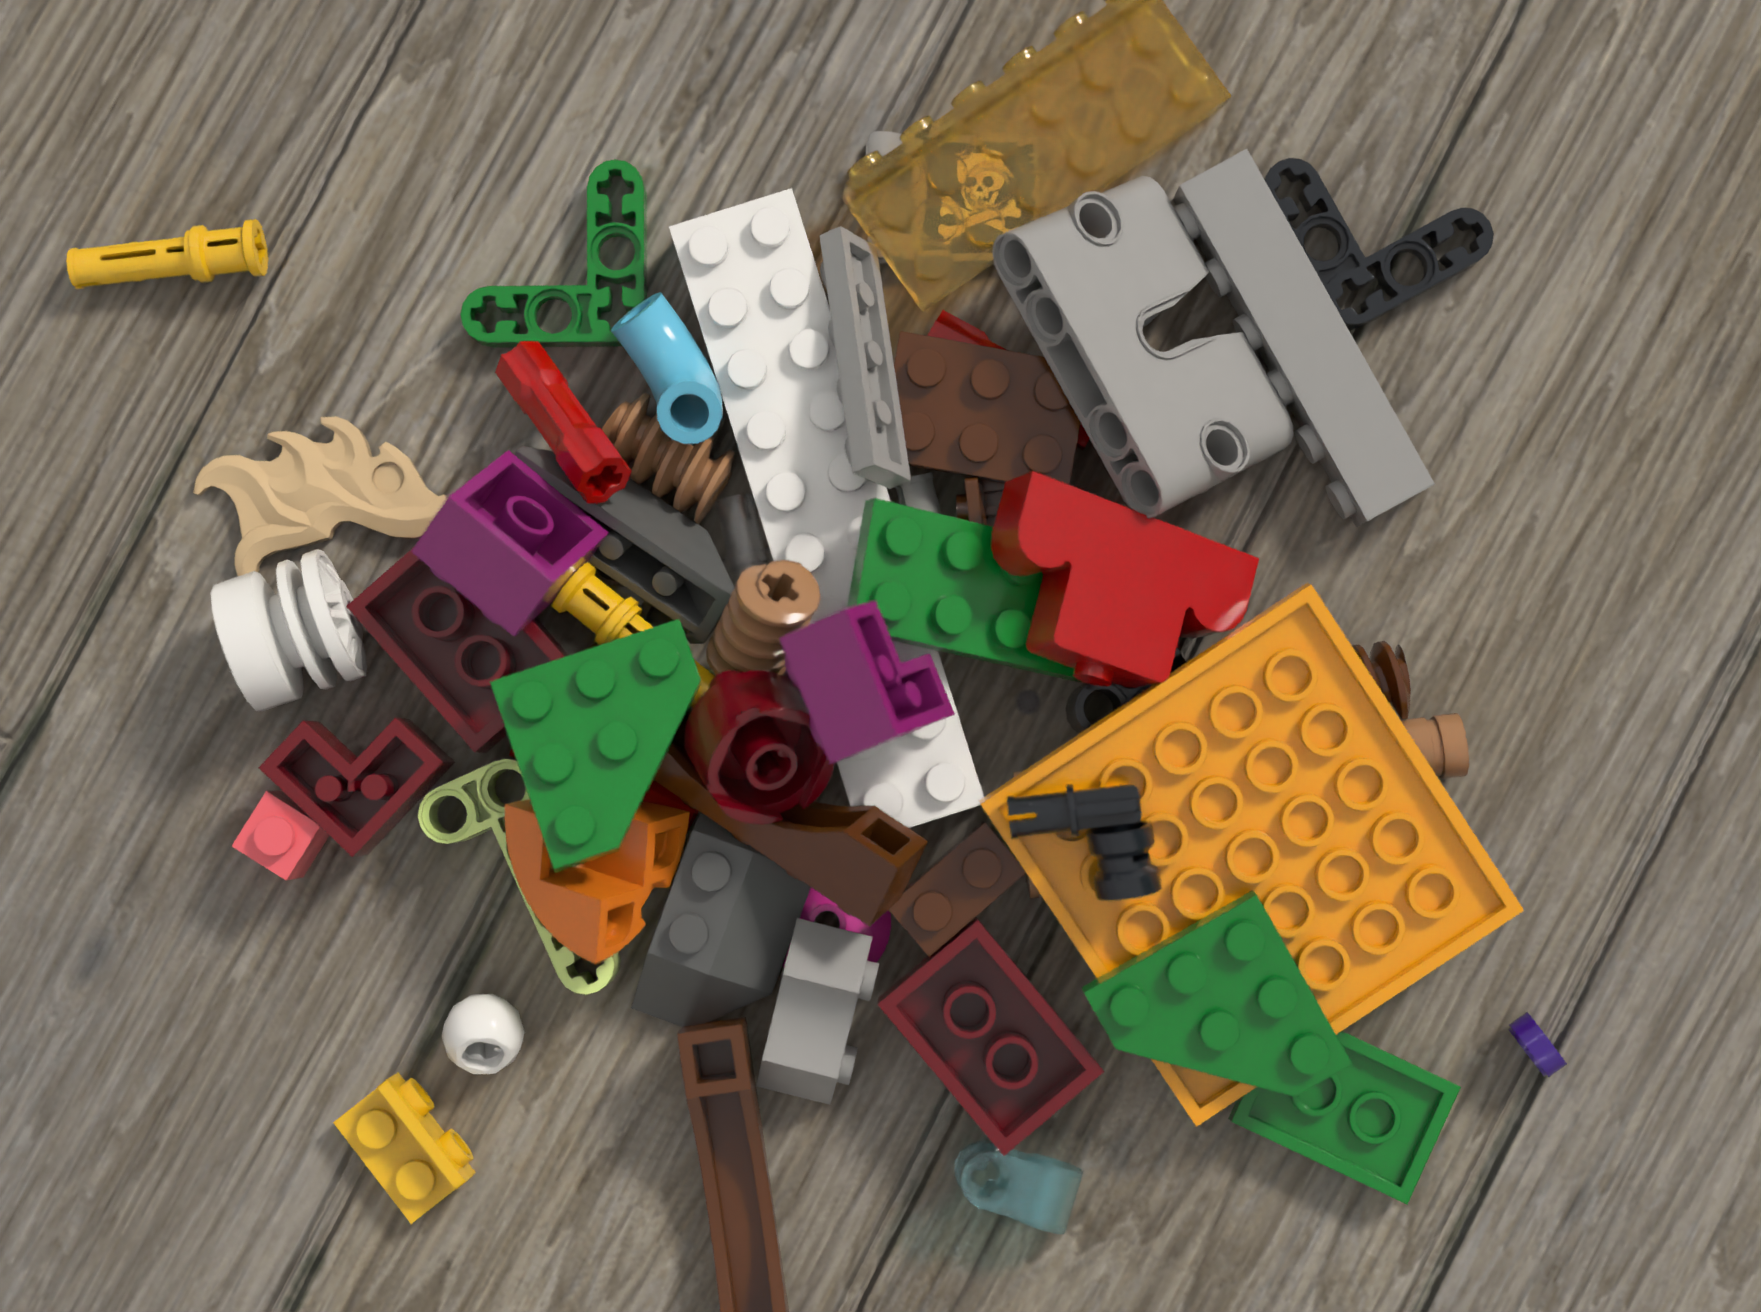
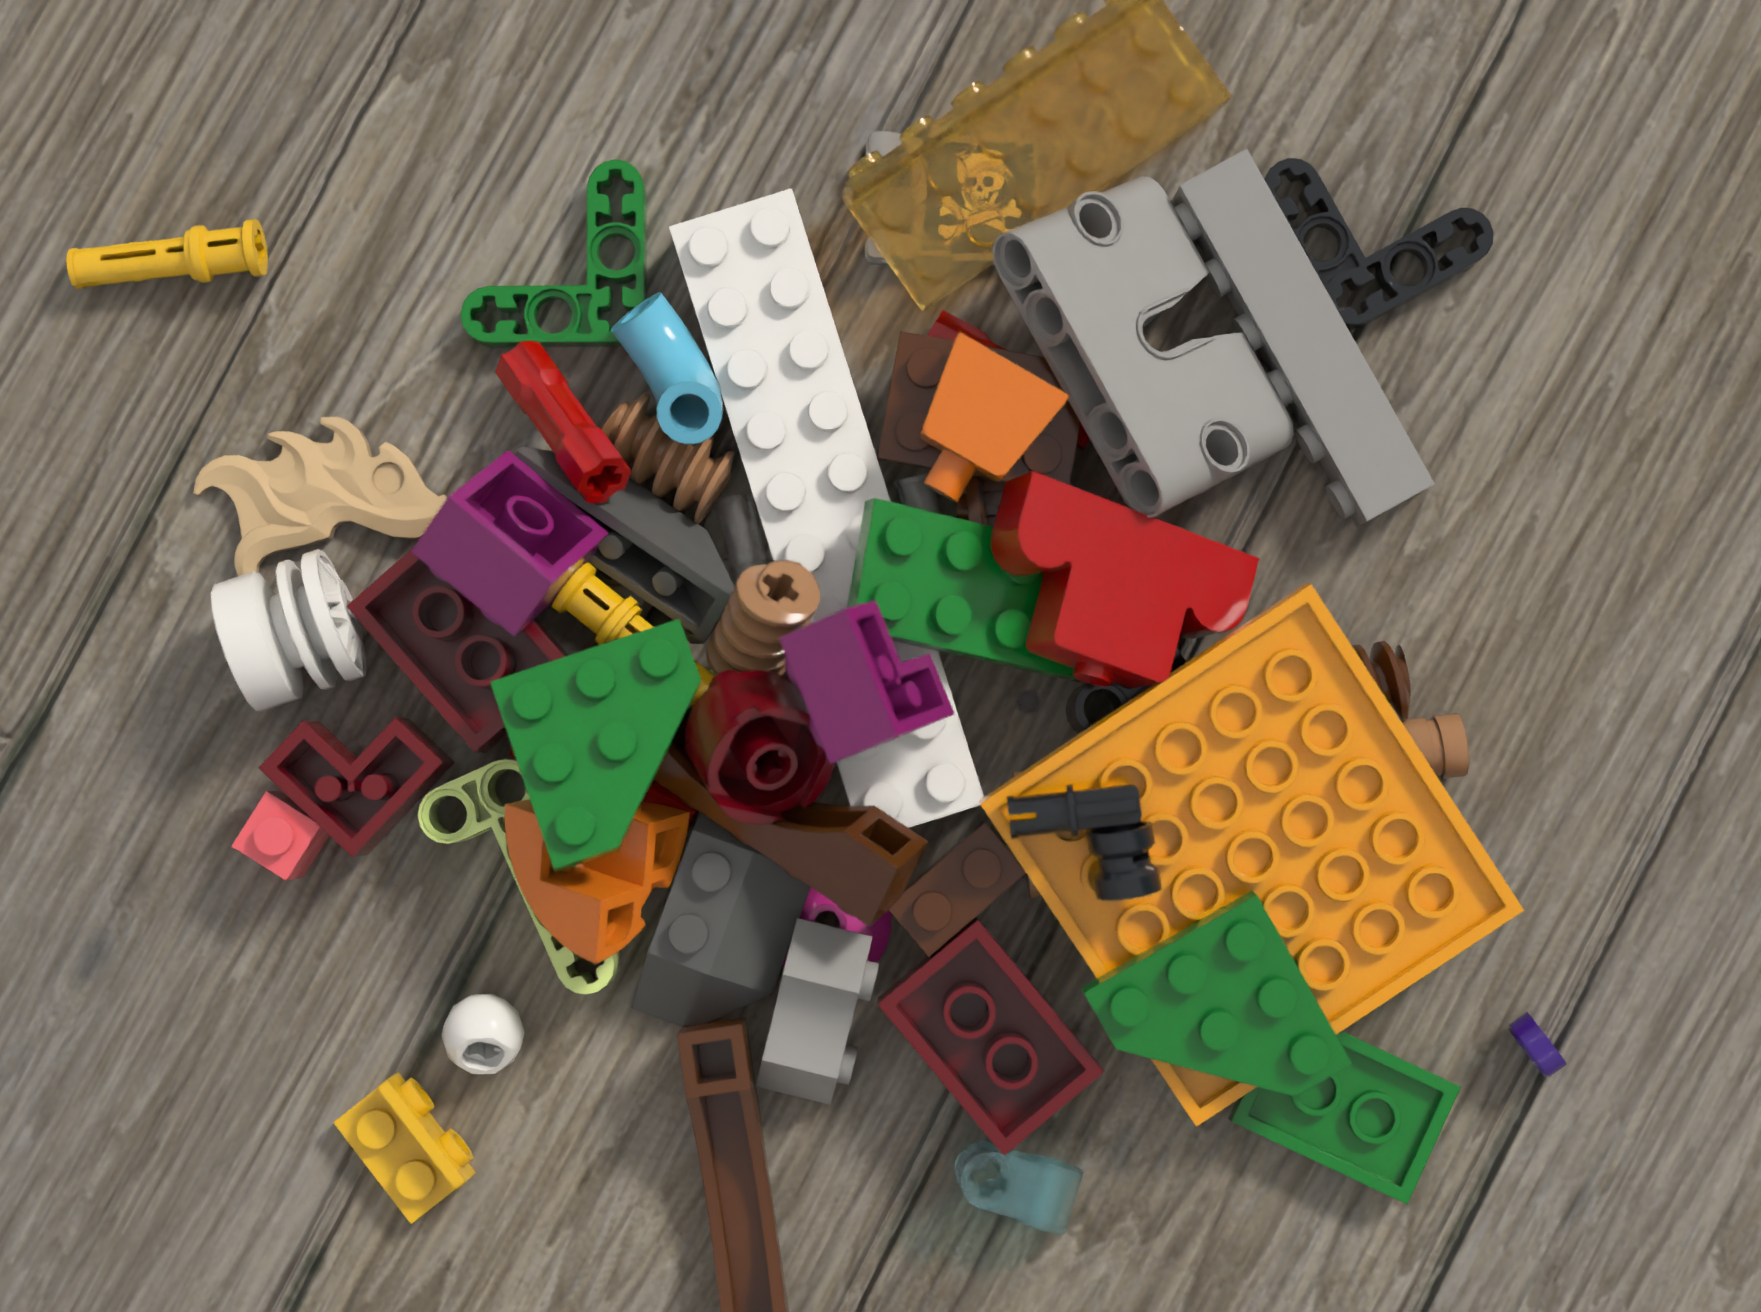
light grey plate [819,226,911,489] -> none
none -> orange torso [919,332,1069,502]

